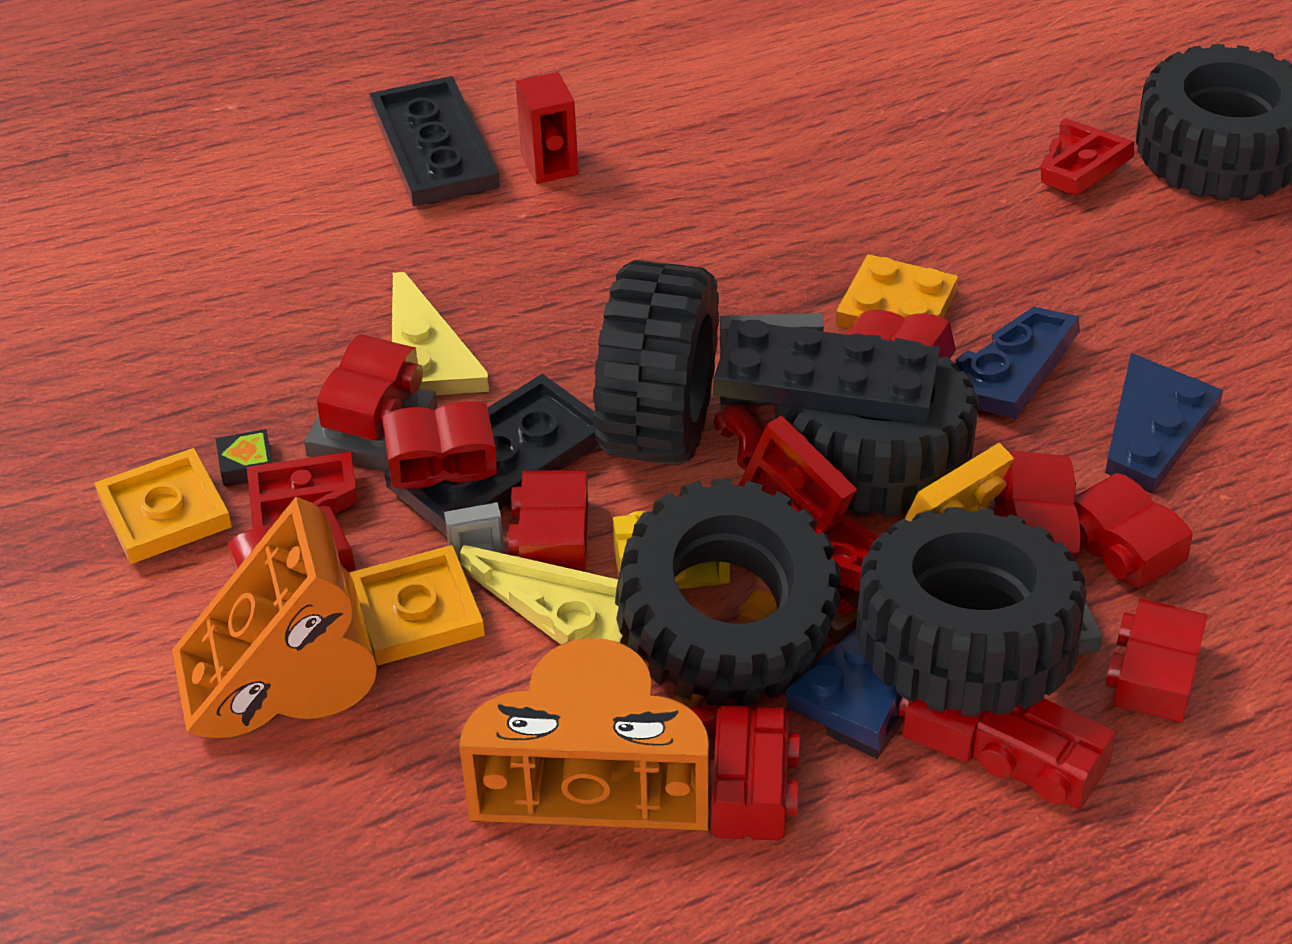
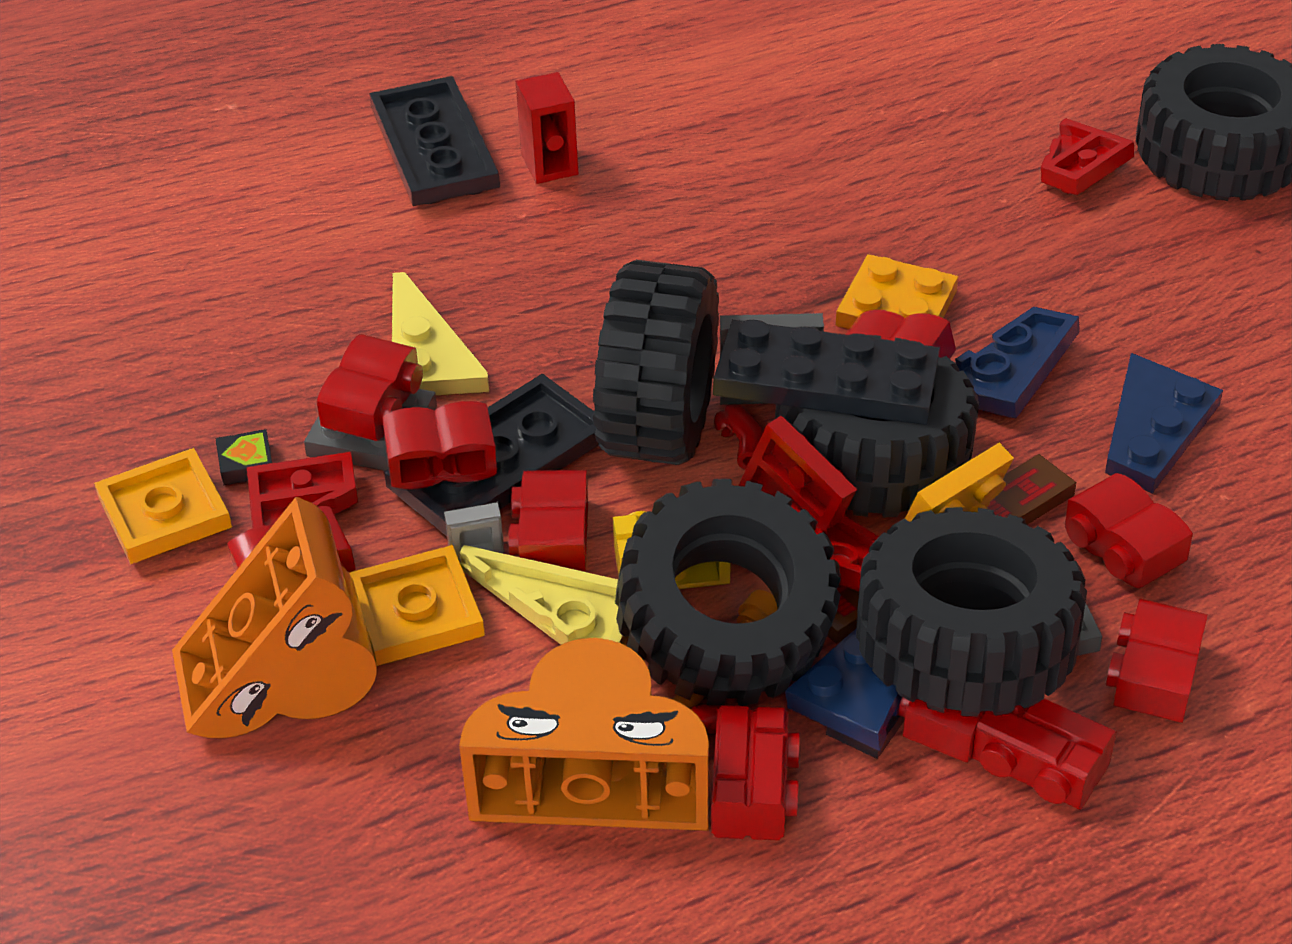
red brick [995,450,1080,558] -> none

